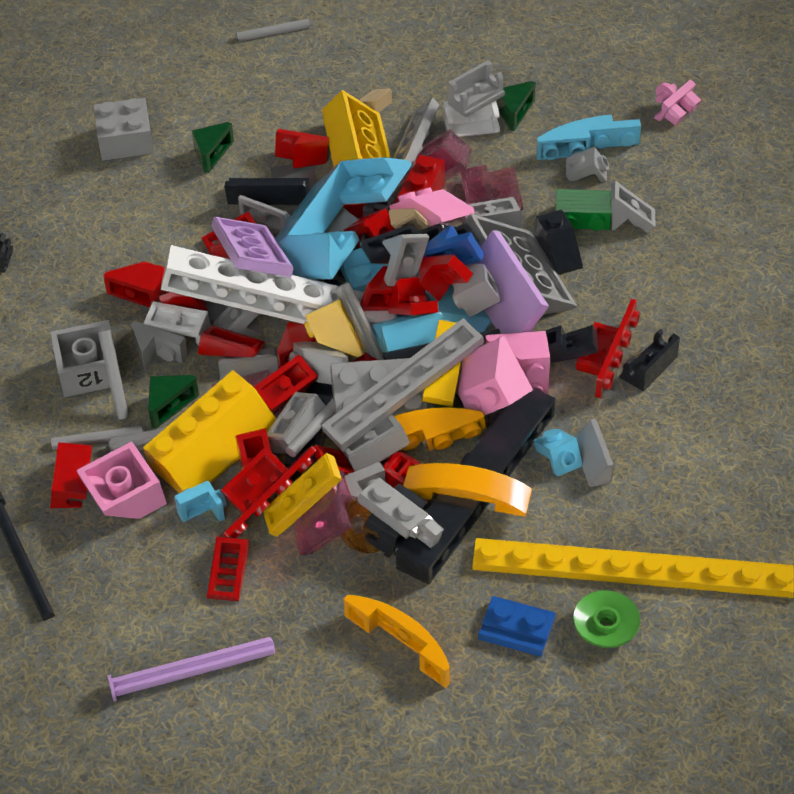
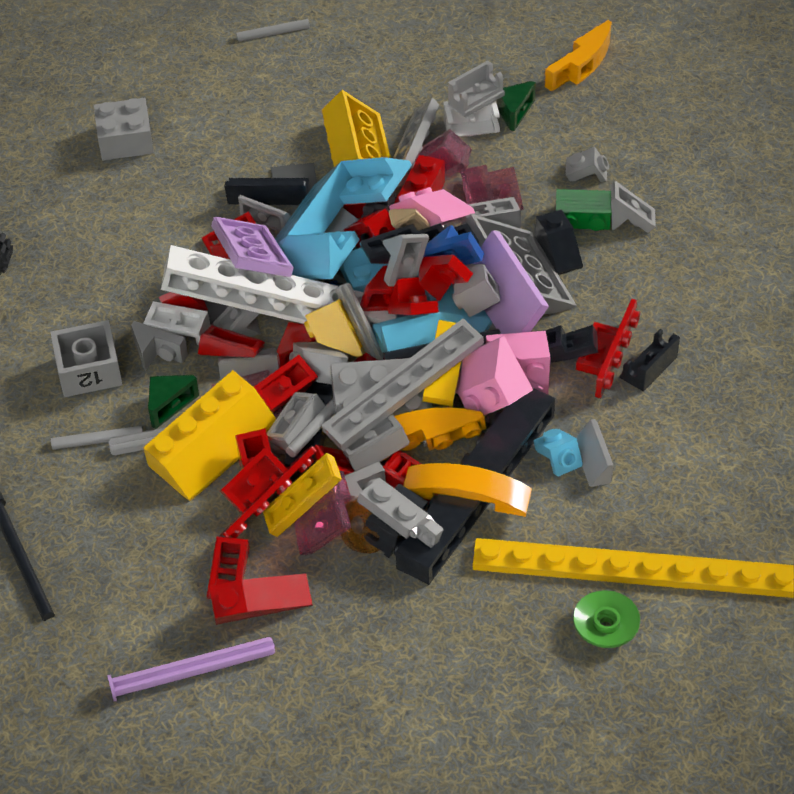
red hinge [50,442,92,509] -> none
bright pink slope [76,441,167,519] -> none
light grey bar [98,329,129,420] -> none
red slope [103,261,169,308] -> none
medium azure bracket [174,481,227,522] -> none
dark green slope [192,122,234,174] -> none
red slope [275,128,329,168] -> none
light orange slope [343,595,450,688] -> none
tan slope [359,88,392,113] -> none
blue plate [478,596,556,657] -> none
medium azure slope [536,115,641,160] -> none
bright pink hips [654,79,701,126] -> none
none -> slope [209,573,313,625]
none -> light orange slope [545,20,612,91]

